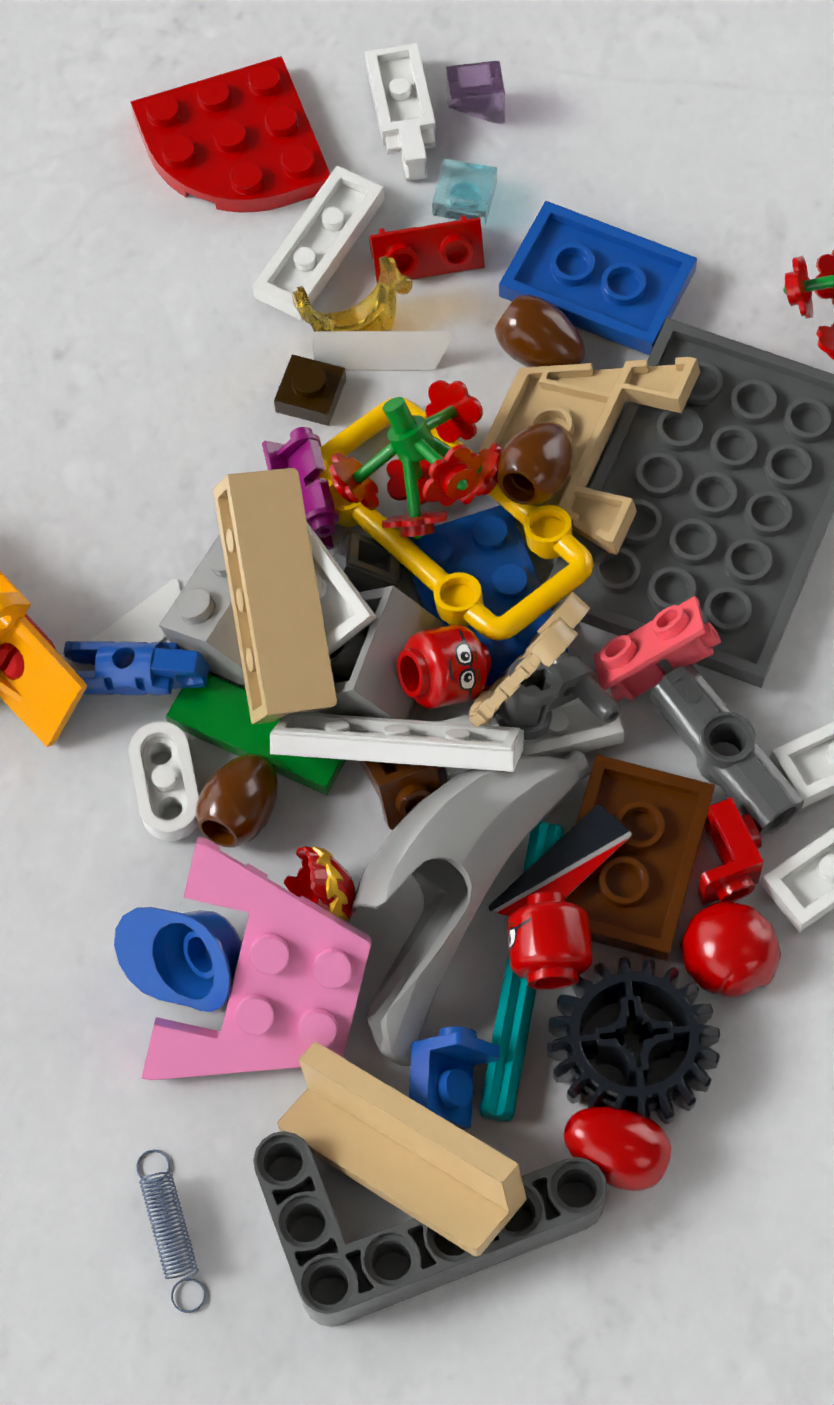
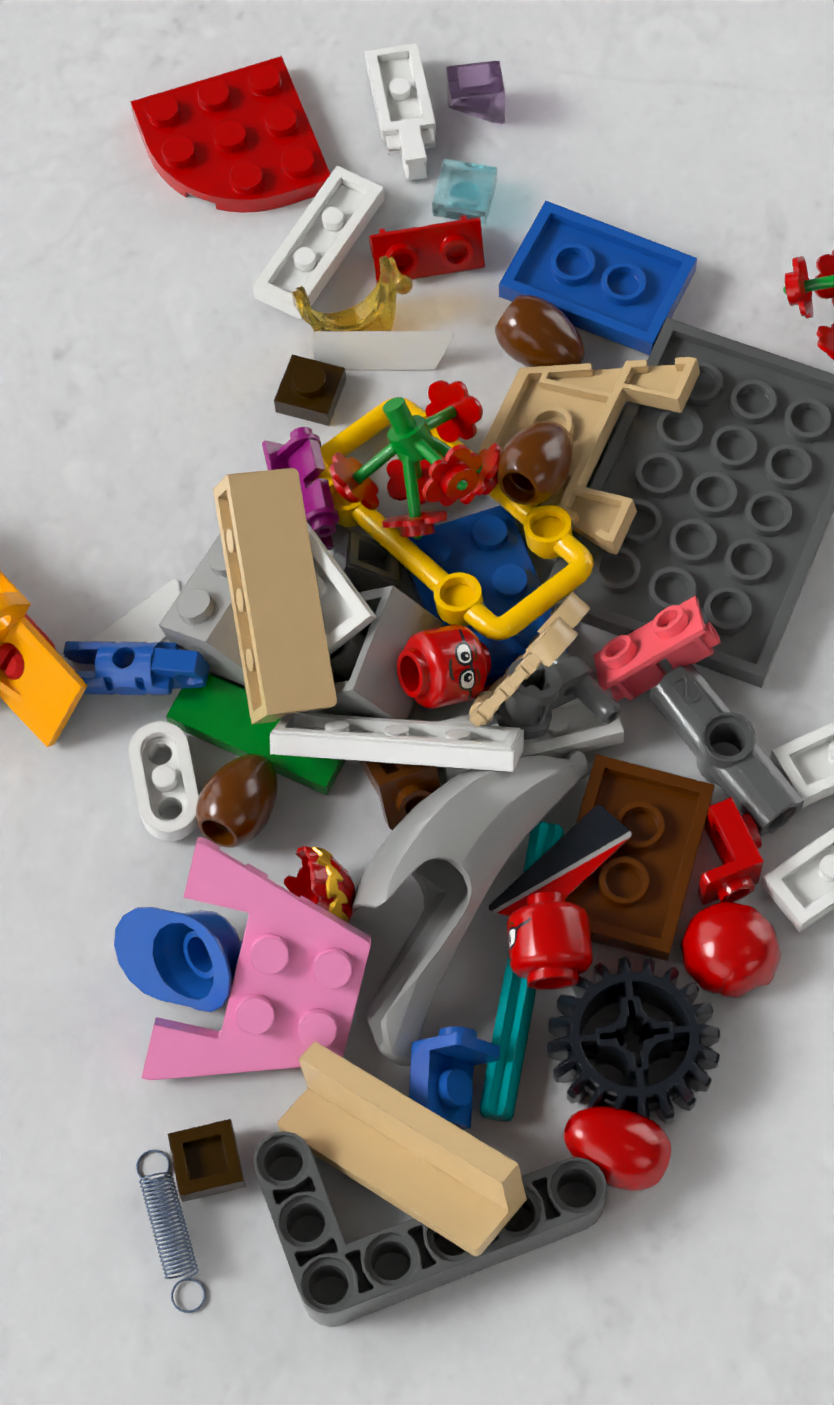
none -> dark brown plate [167,1119,246,1202]

